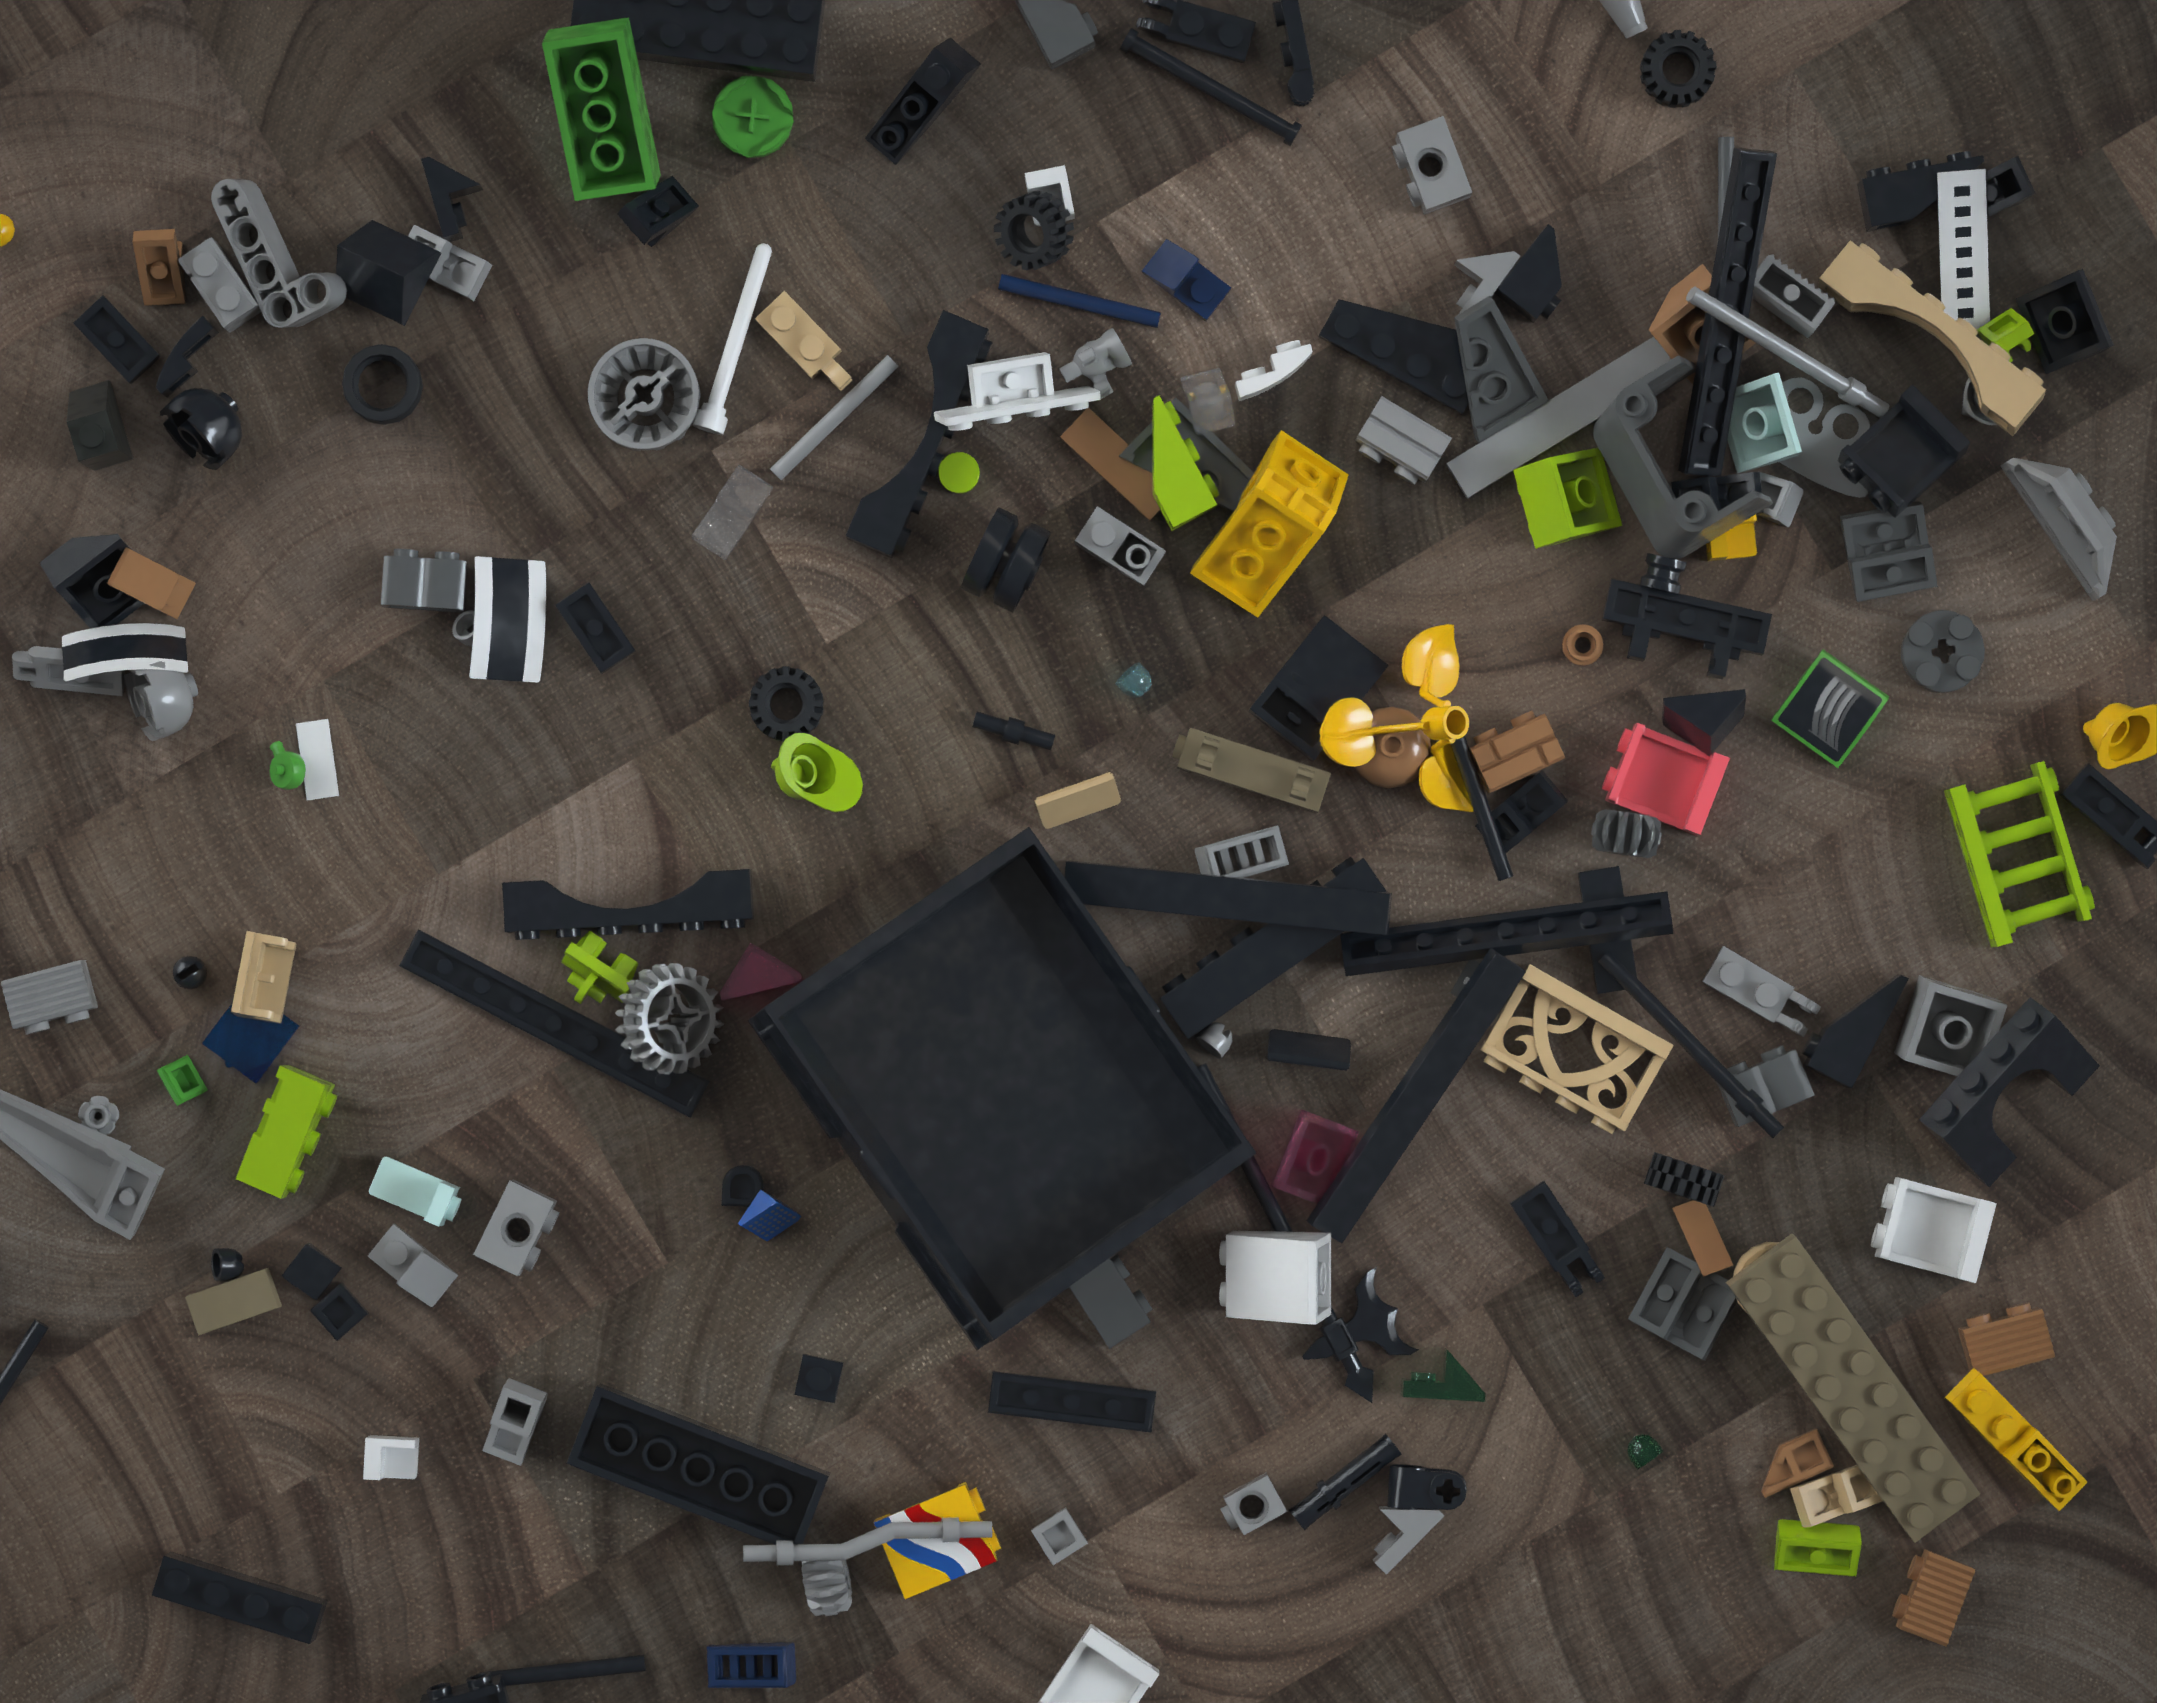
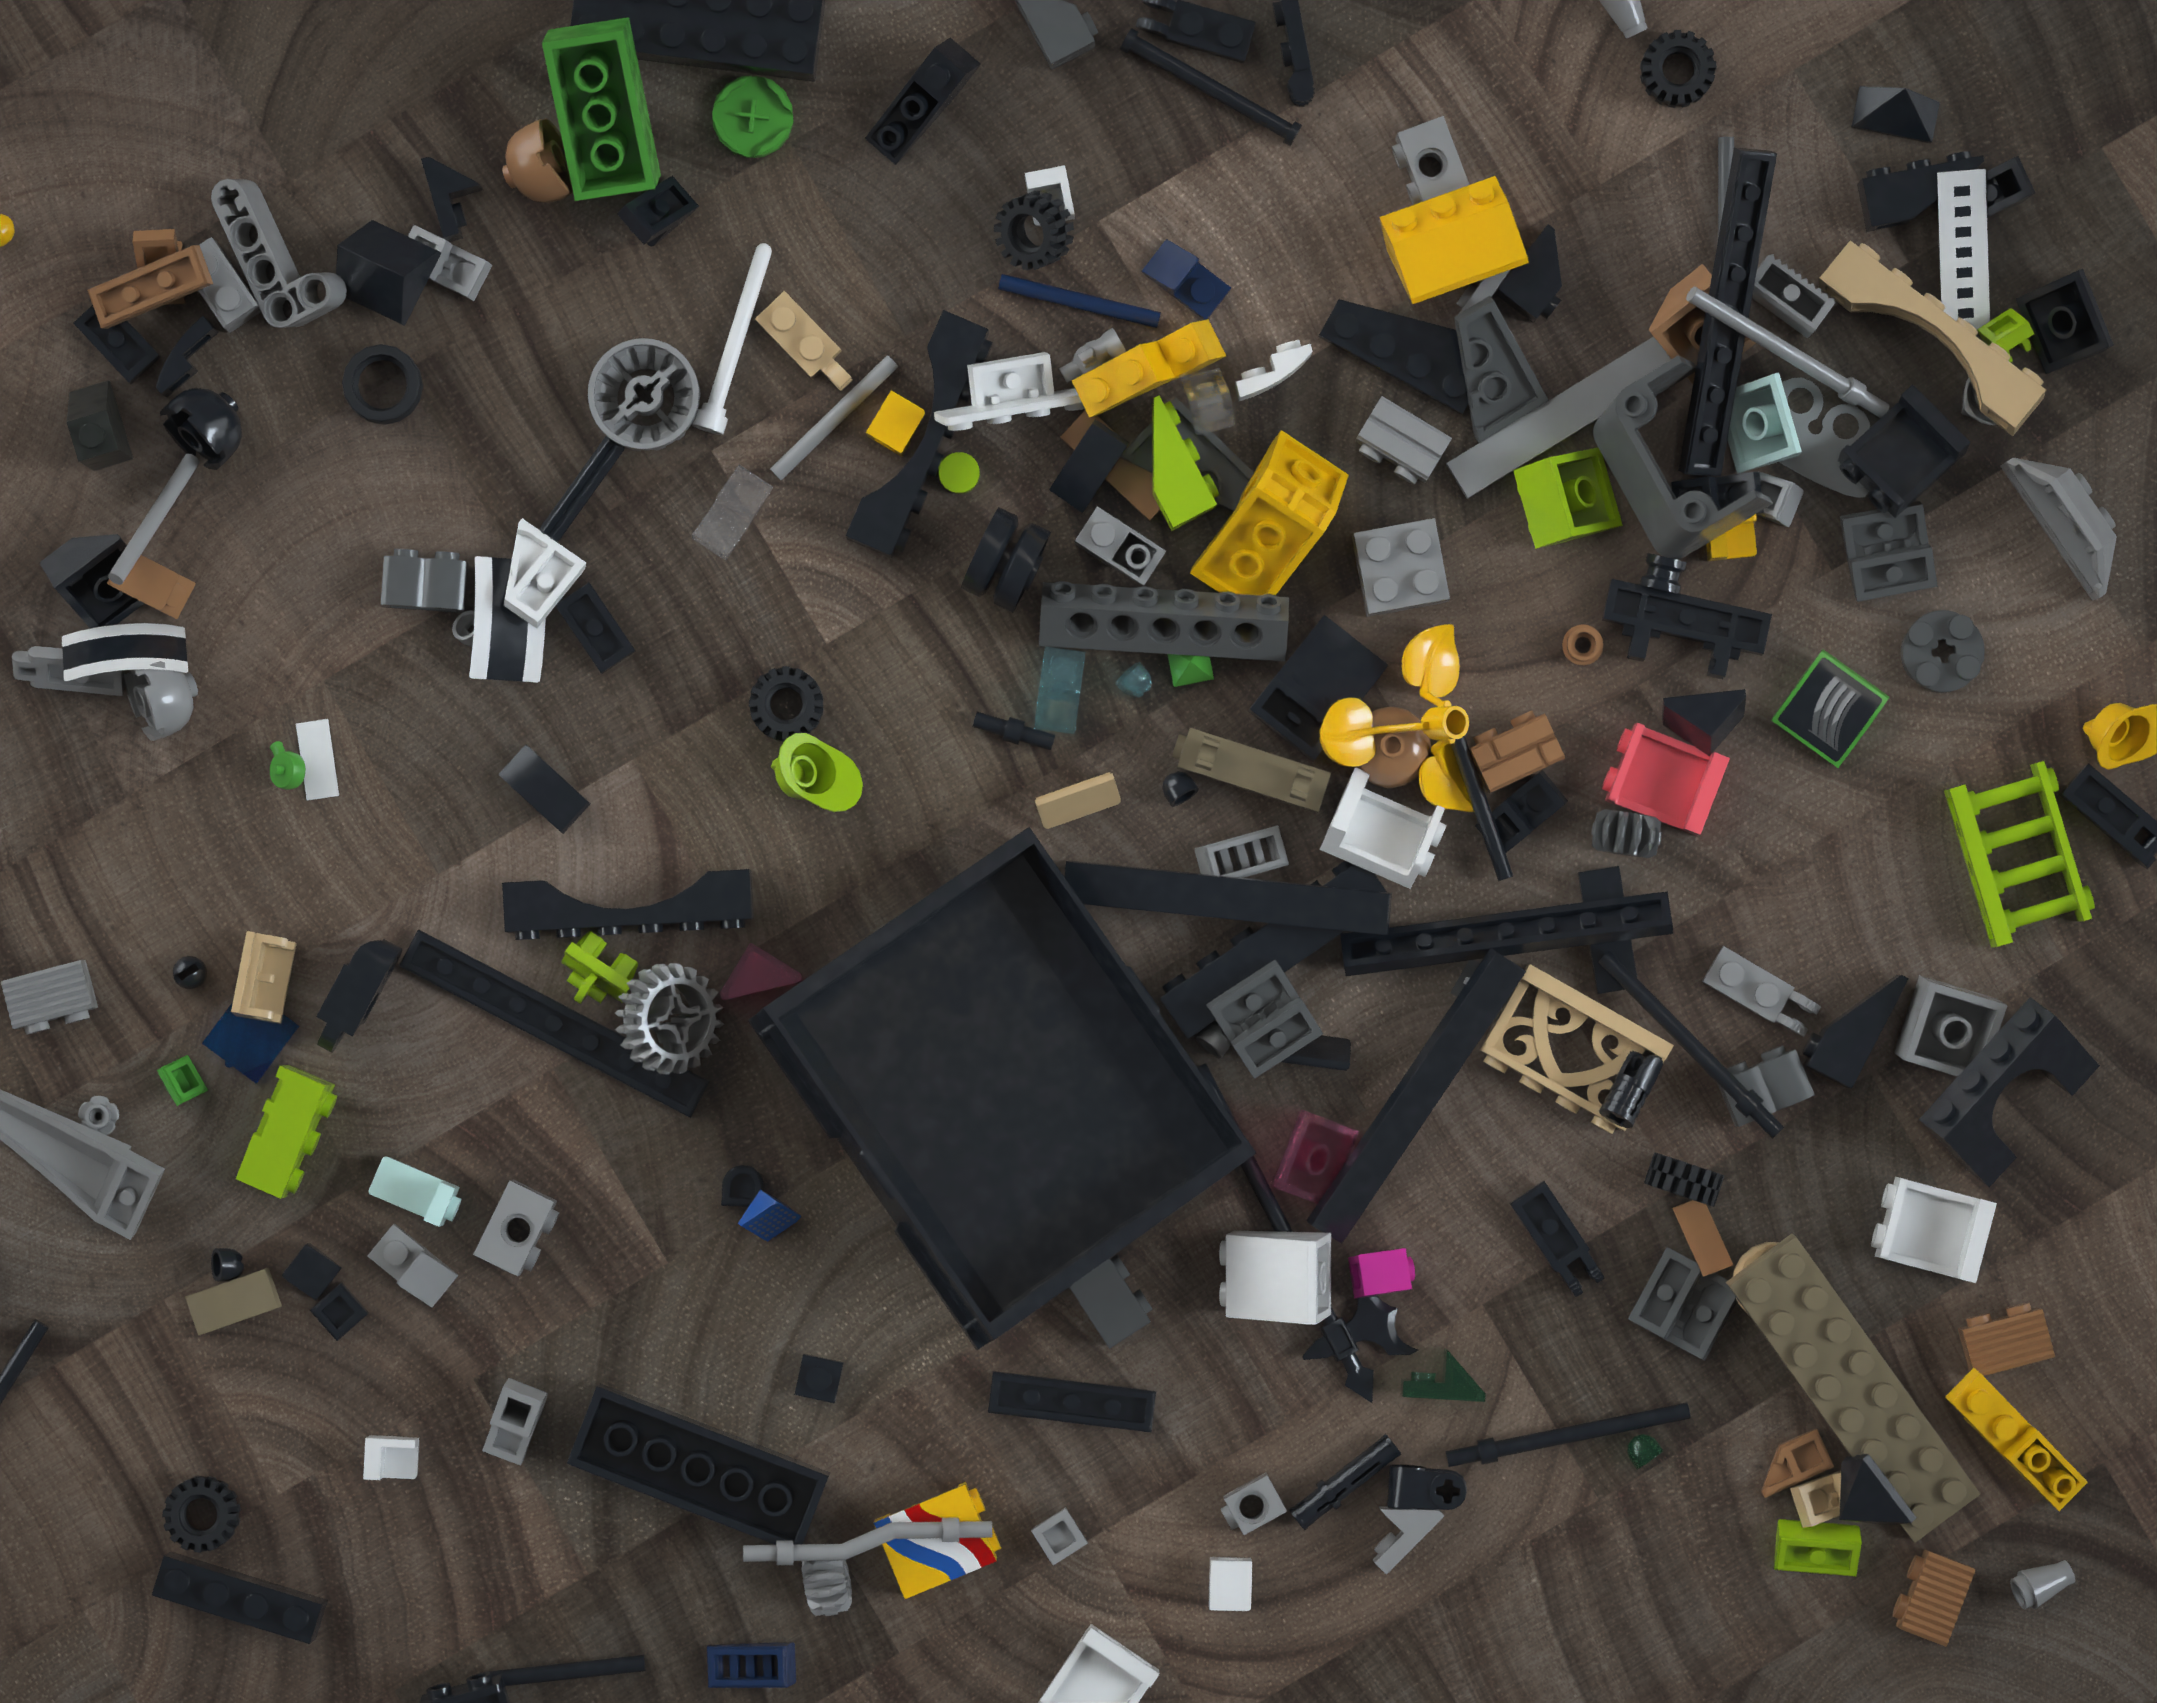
none -> medium nougat tile [87,245,213,329]
none -> light grey bar [108,454,200,585]
none -> black tyre [162,1476,241,1553]
none -> black piece [316,939,402,1053]
none -> black slope [498,745,591,834]
none -> medium nougat cylinder [502,118,573,203]
none -> white wing [504,518,586,628]
none -> black axle [540,436,625,542]
none -> yellow panel [866,390,925,457]
none -> clear light blue slope [1034,647,1086,734]
none -> dark grey brick [1039,581,1289,661]
none -> black slope [1049,419,1129,513]
none -> yellow arch [1072,319,1226,418]
none -> black hinge [1162,771,1199,807]
none -> bright green slope [1167,654,1214,687]
none -> dark grey slope [1206,960,1323,1079]
none -> white panel [1209,1557,1252,1611]
none -> white panel [1320,767,1446,889]
none -> dark pink brick [1348,1248,1415,1299]
none -> light grey brick [1352,518,1450,617]
none -> yellow slope [1379,176,1529,304]
none -> black bar [1445,1403,1691,1467]
none -> black hinge [1599,1051,1663,1128]
none -> black slope [1839,1454,1917,1525]
none -> black slope [1851,86,1940,143]
none -> light grey cone [2010,1560,2075,1609]

